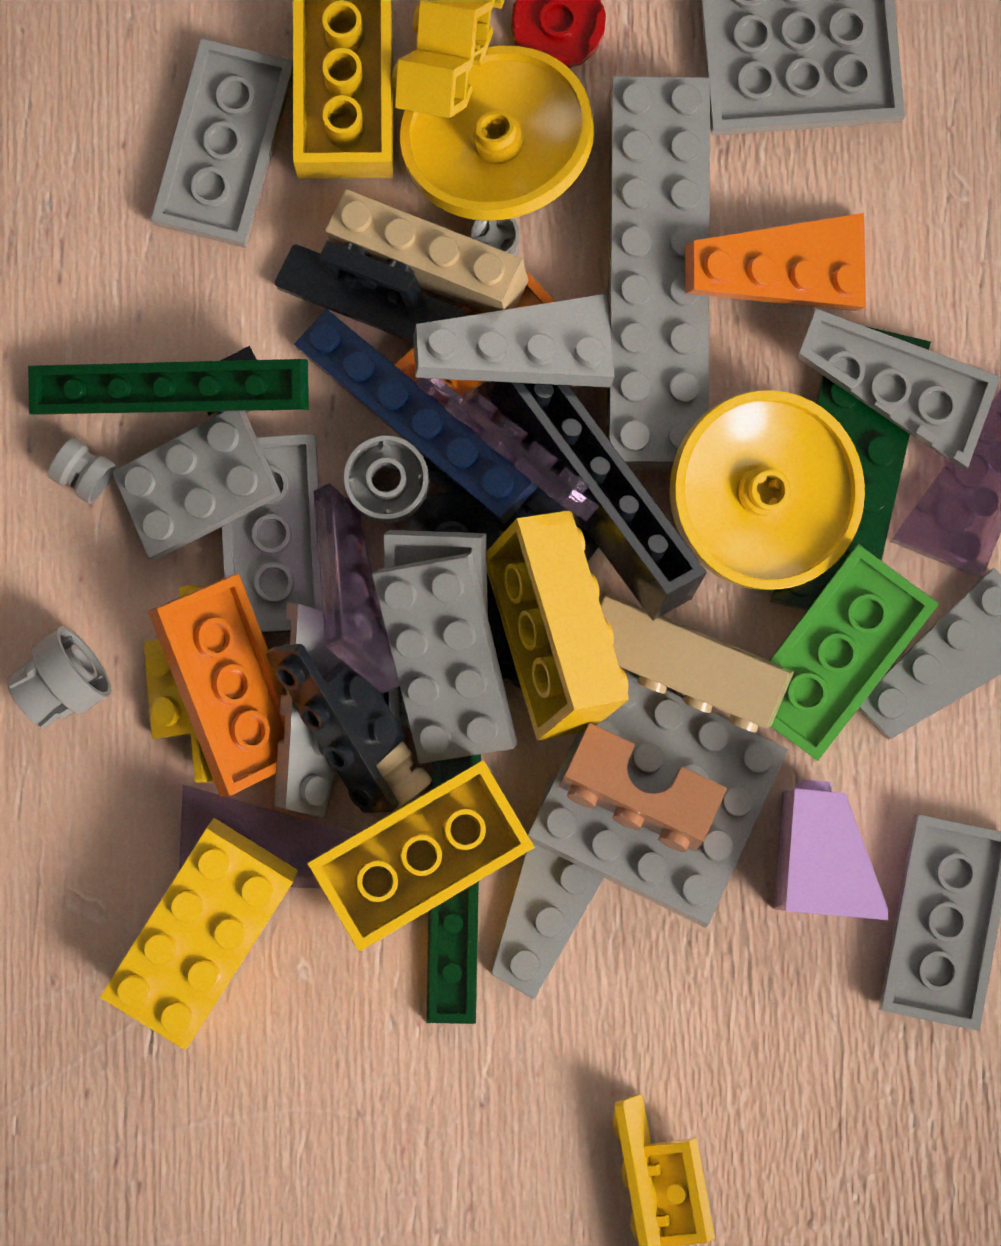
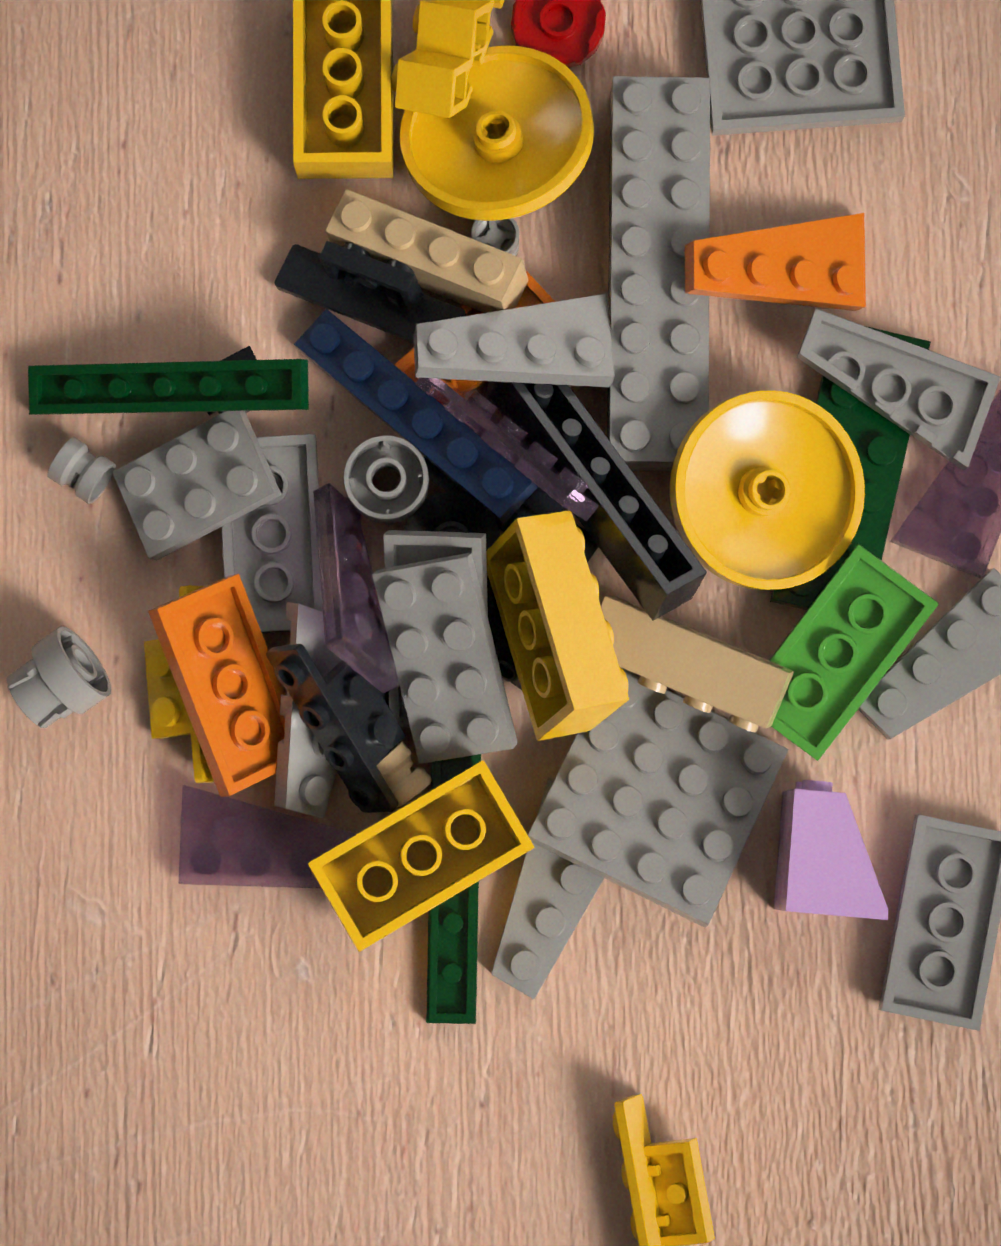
yellow brick [100,818,298,1051] -> none
light grey plate [151,38,293,248] -> none
nougat arch [559,723,727,852] -> none

